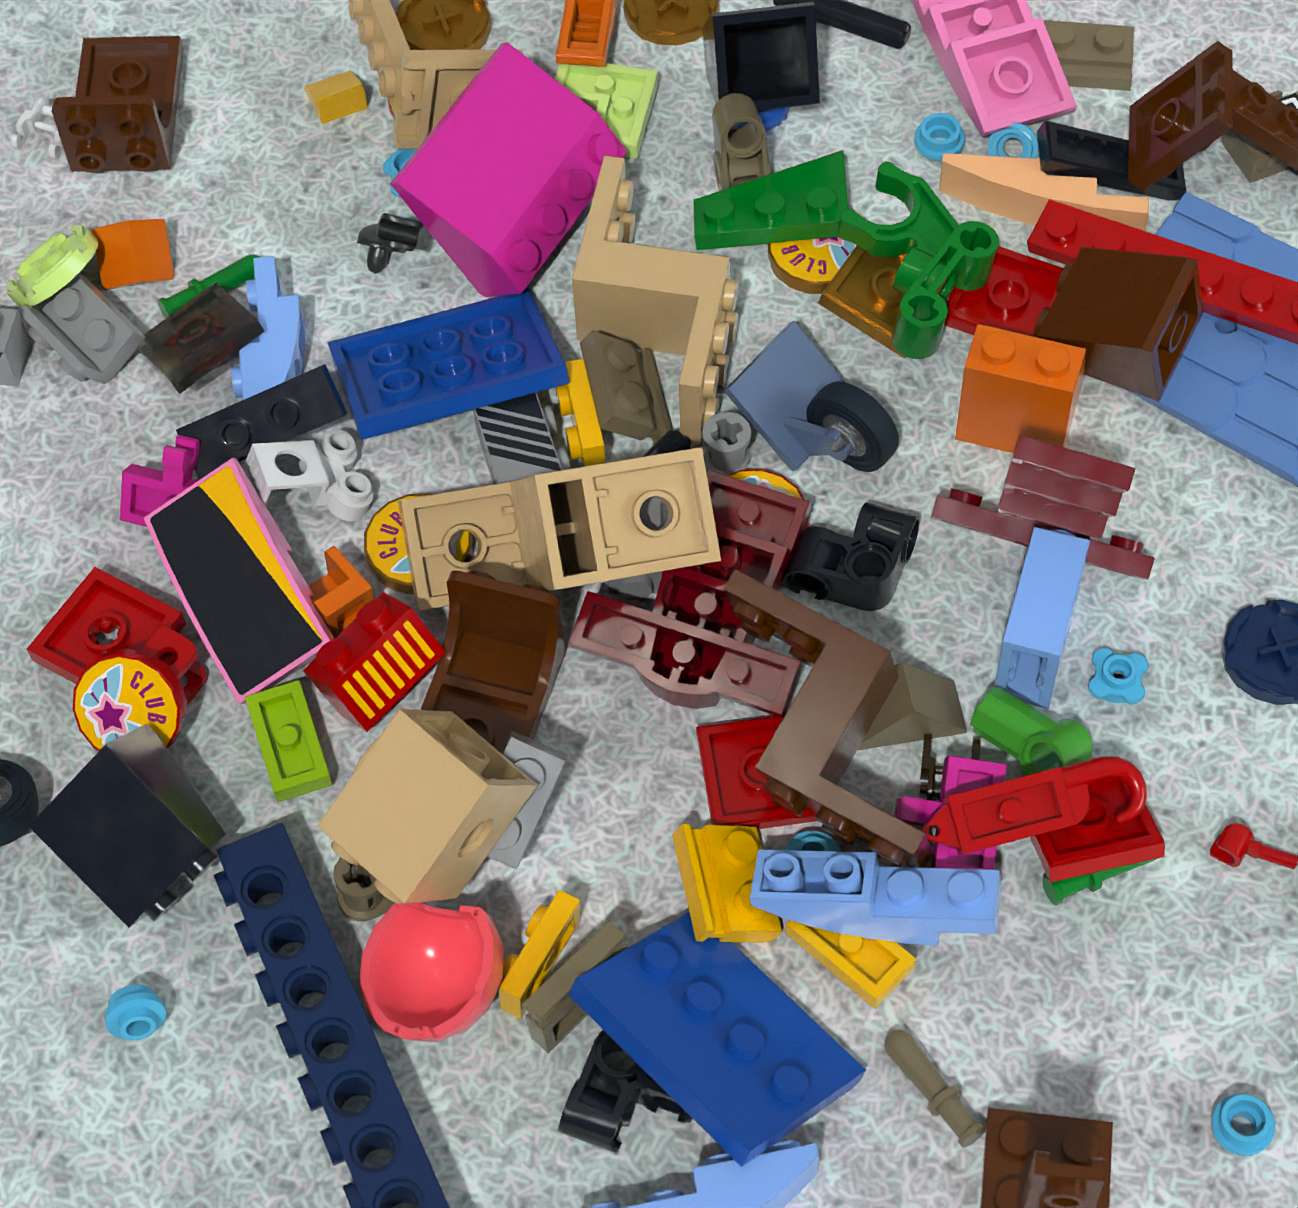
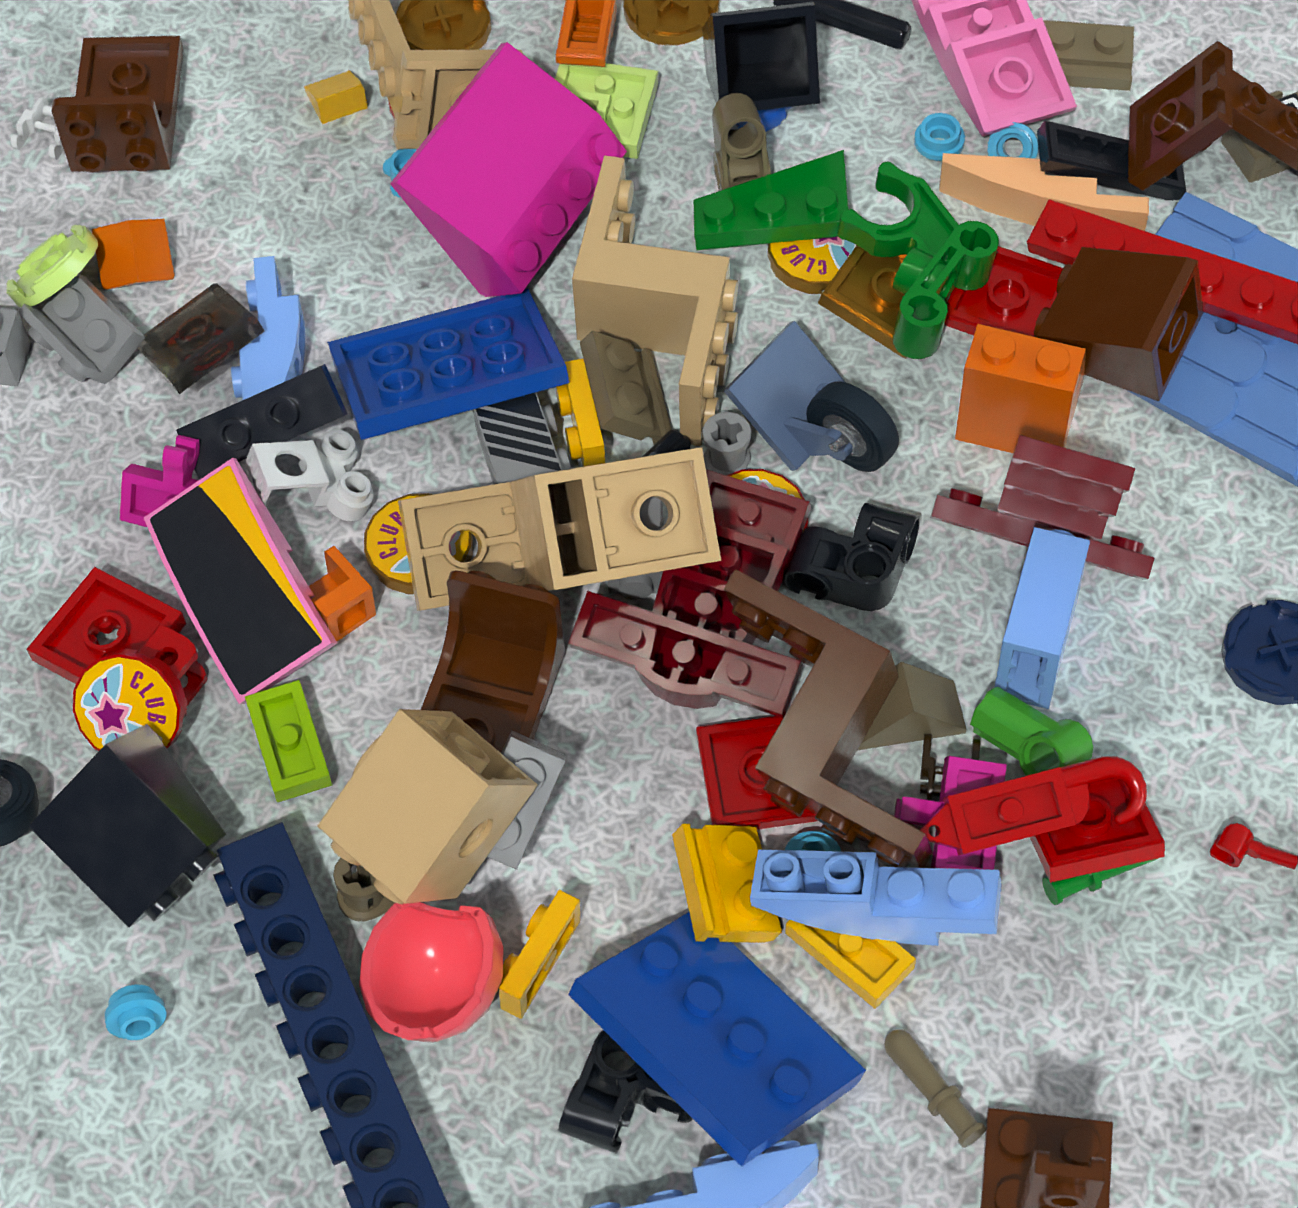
green piece [157,254,260,323] -> none
red brick [303,592,446,732] -> none
pearl dark grey piece [357,213,423,273] -> none
dark tan plate [523,920,628,1054] -> none
medium azure plate [1088,648,1149,704] -> none
medium azure plate [1211,1094,1275,1157] -> none

